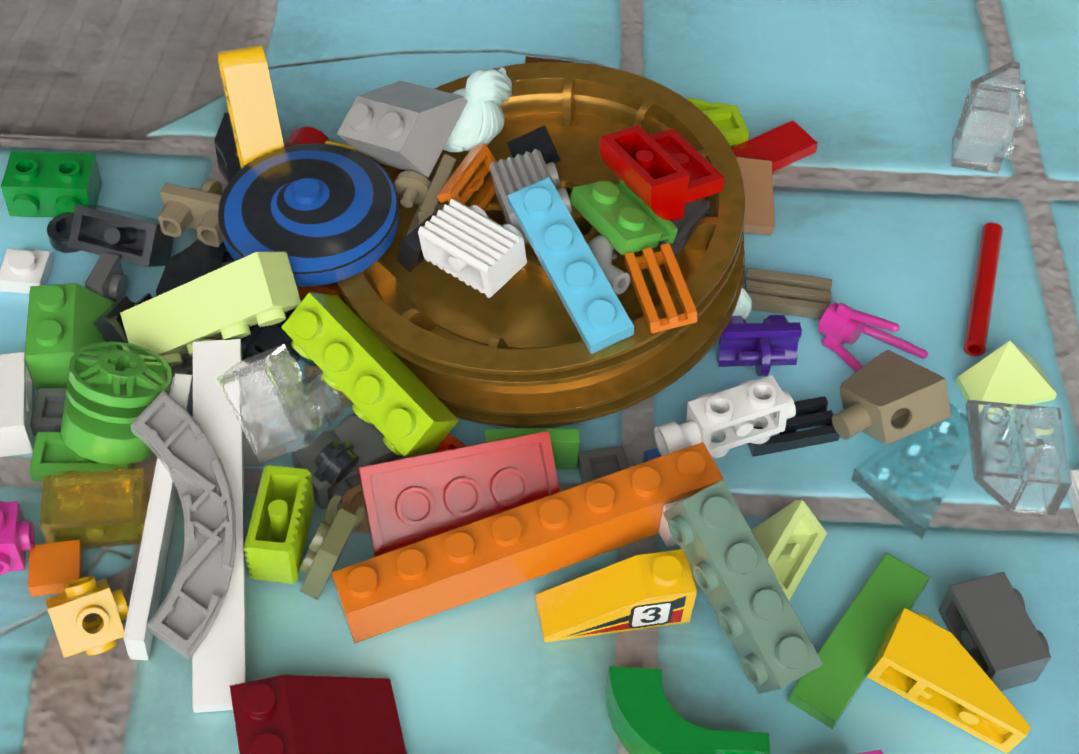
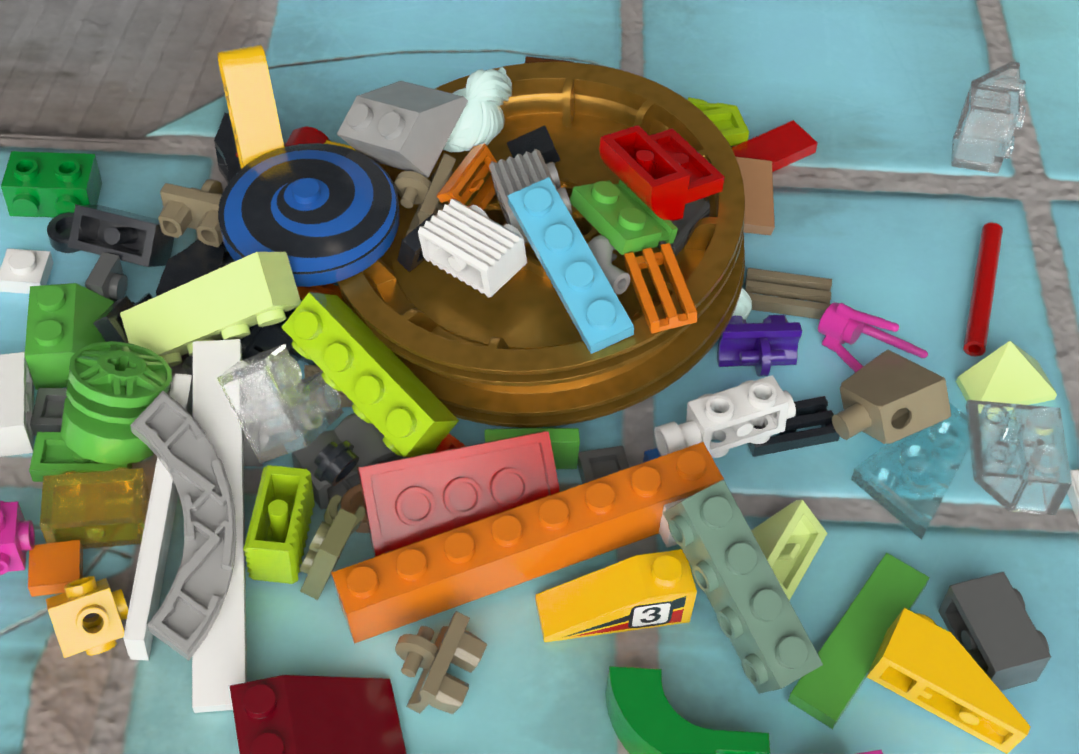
none -> dark tan hips [395,611,487,714]

